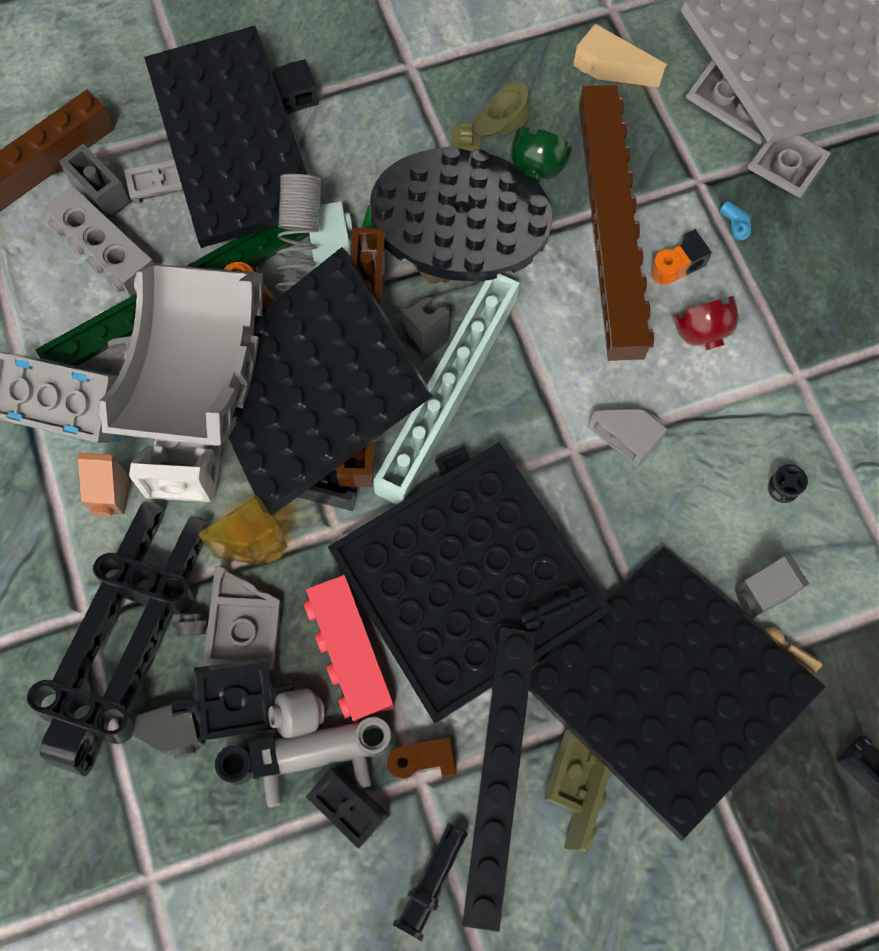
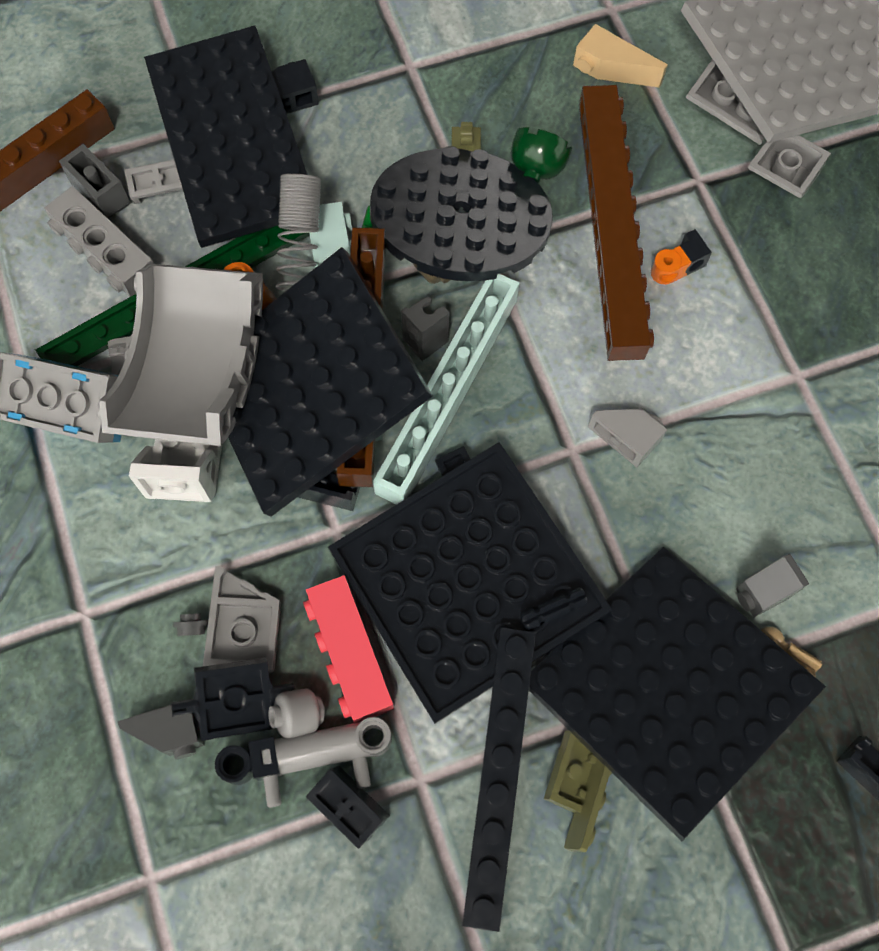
black beam [27,501,210,776] -> none
slope [78,452,130,518] -> none
clear yellow slope [198,496,288,566] -> none
reddish brown leg [387,737,456,781] -> none
black pin [392,823,468,942] -> none
olive piece [472,82,530,136] -> none
dark red cylinder [672,296,739,351] -> none
dark azure arm [719,200,751,240] -> none
black wheel [767,464,808,503] -> none

